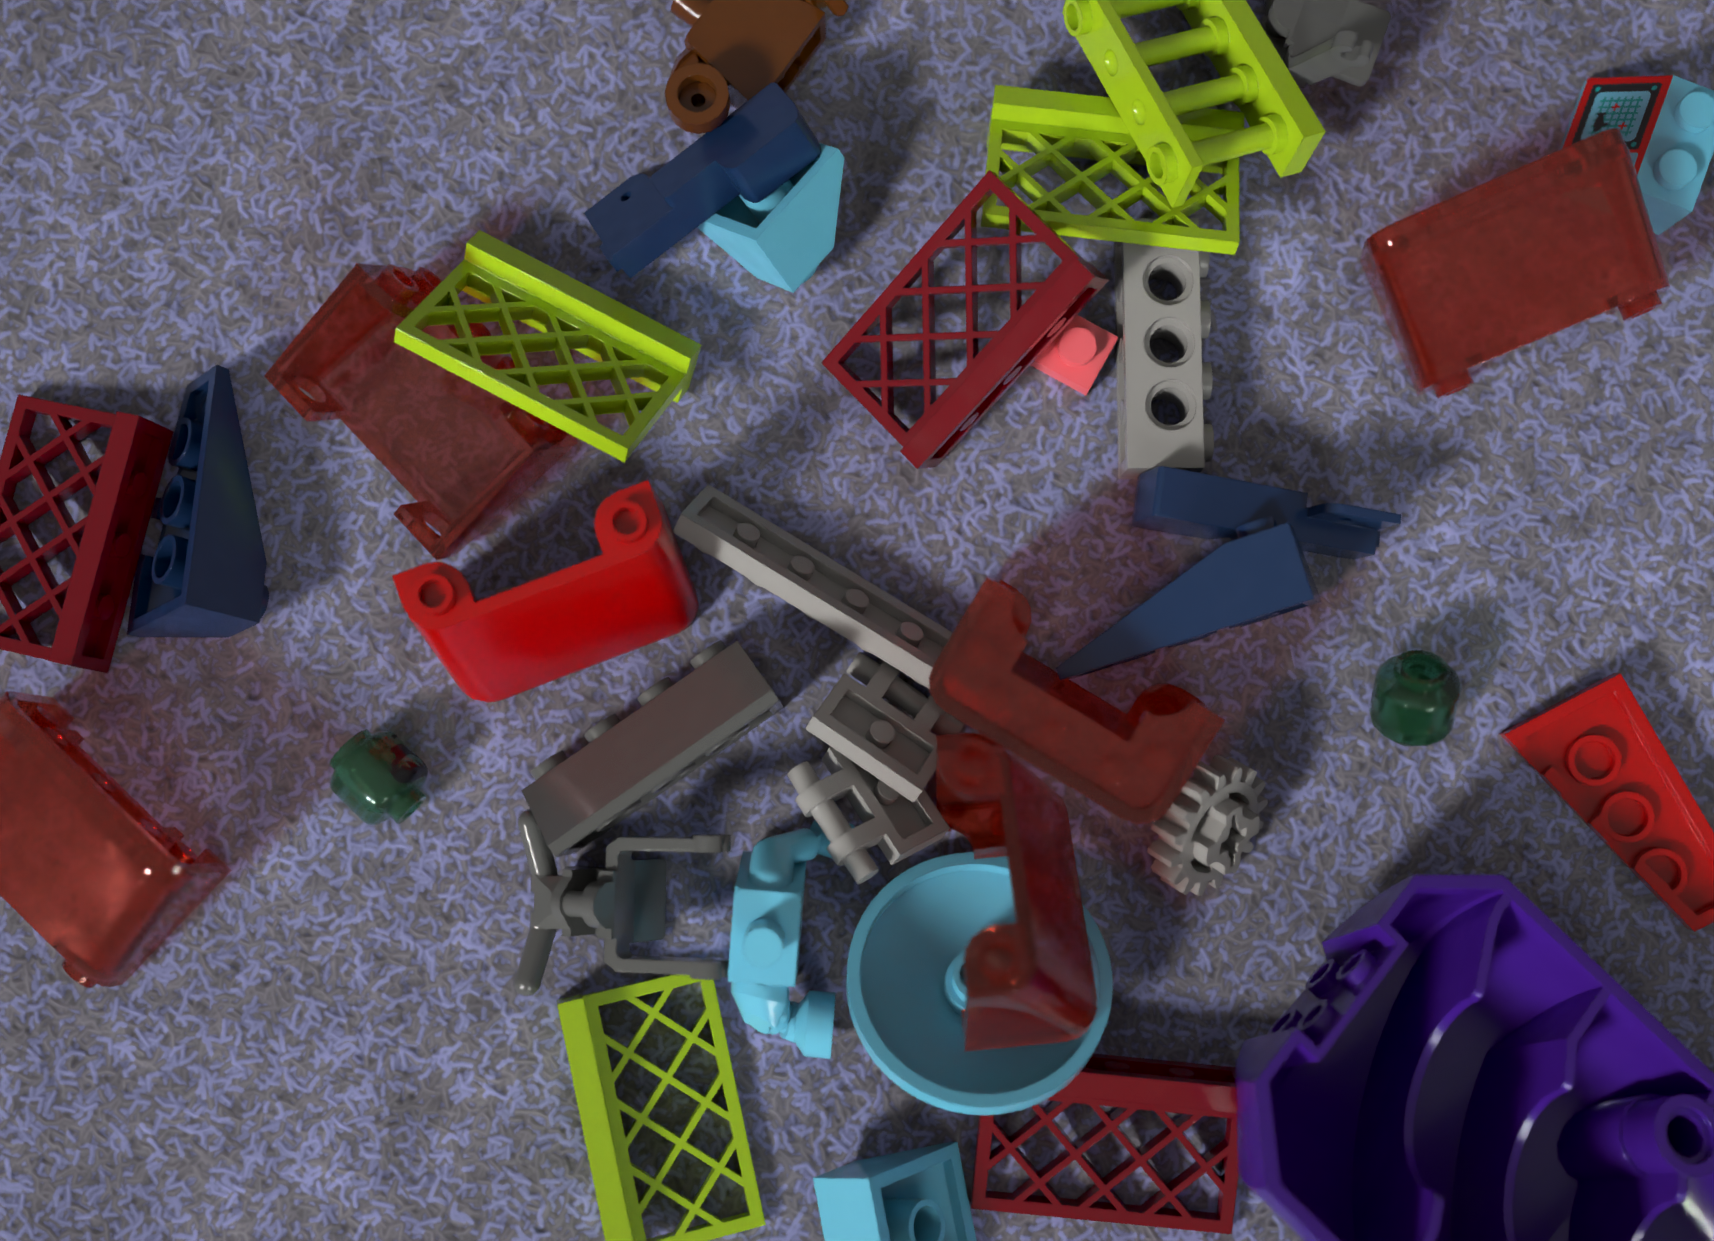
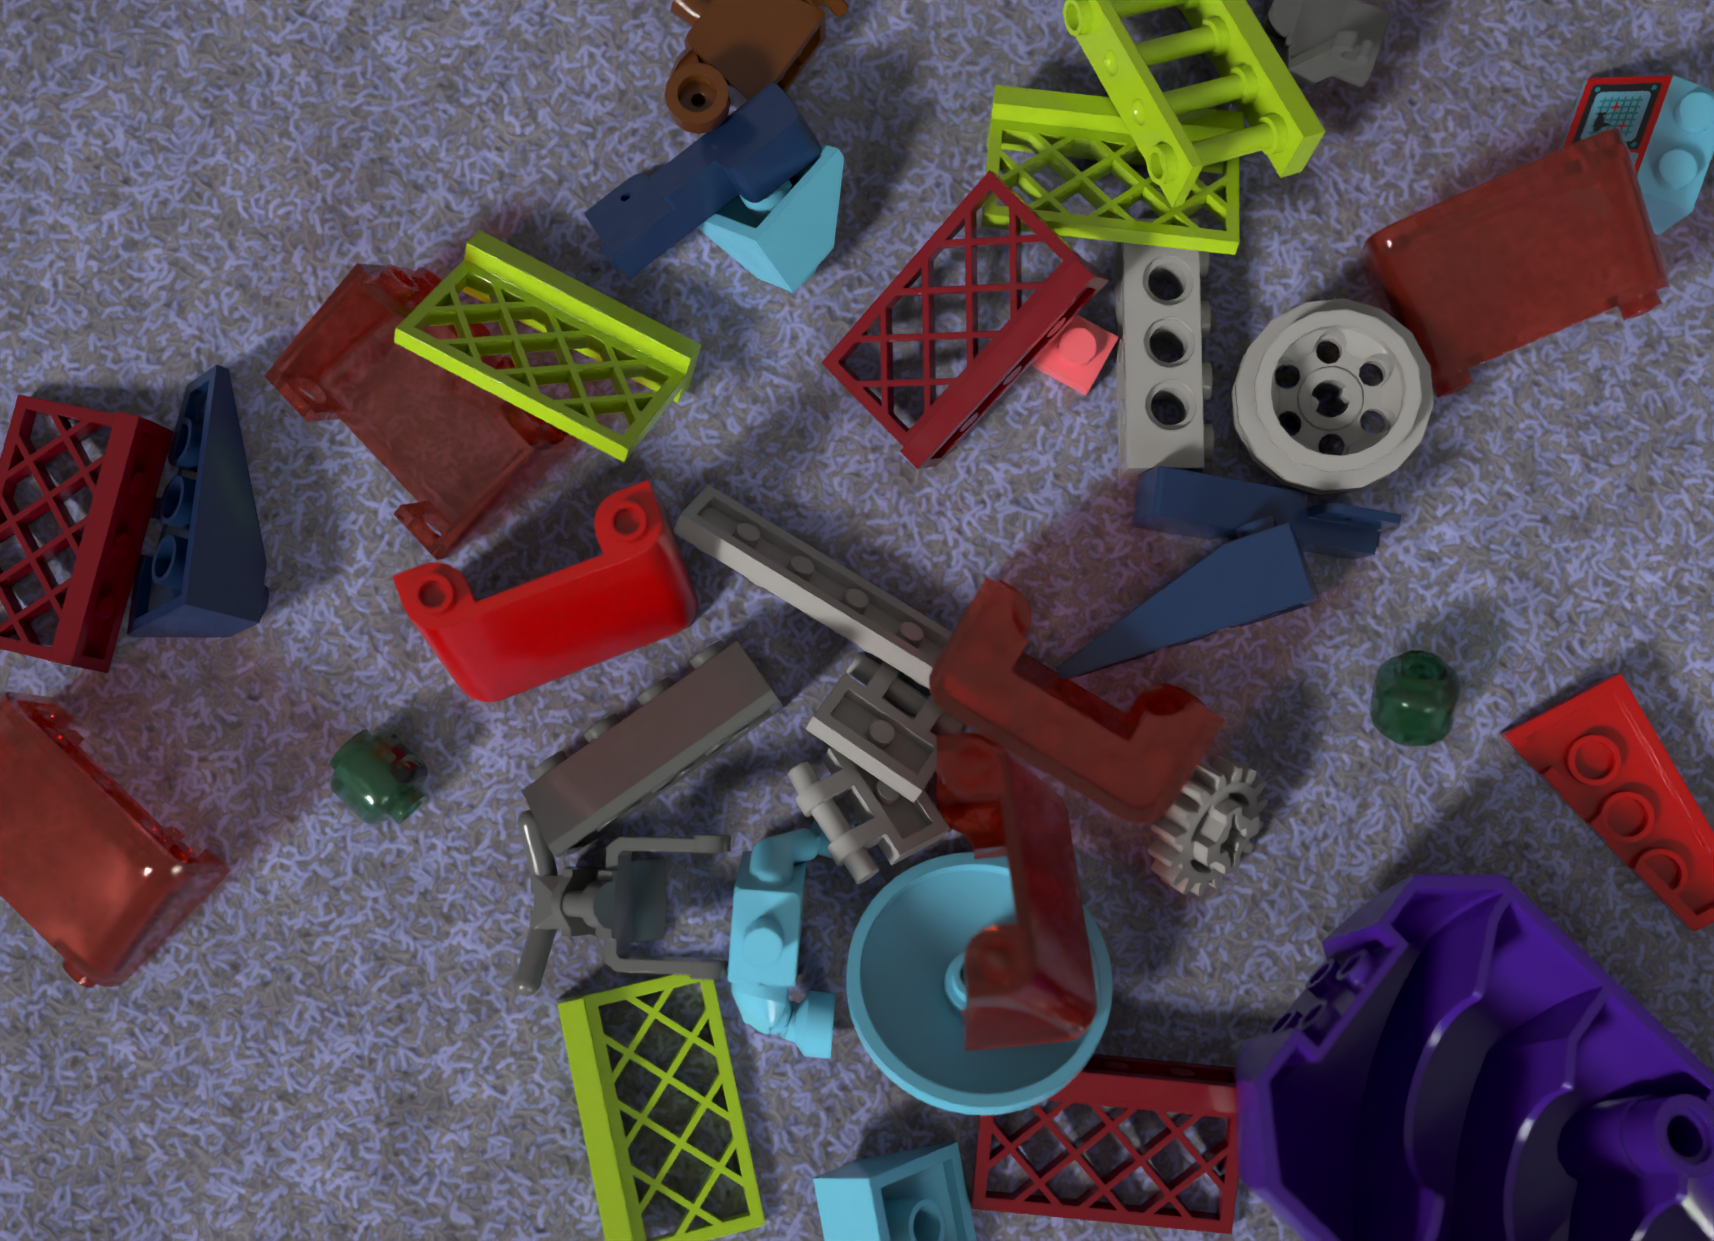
none -> light grey wheel [1231,298,1434,496]

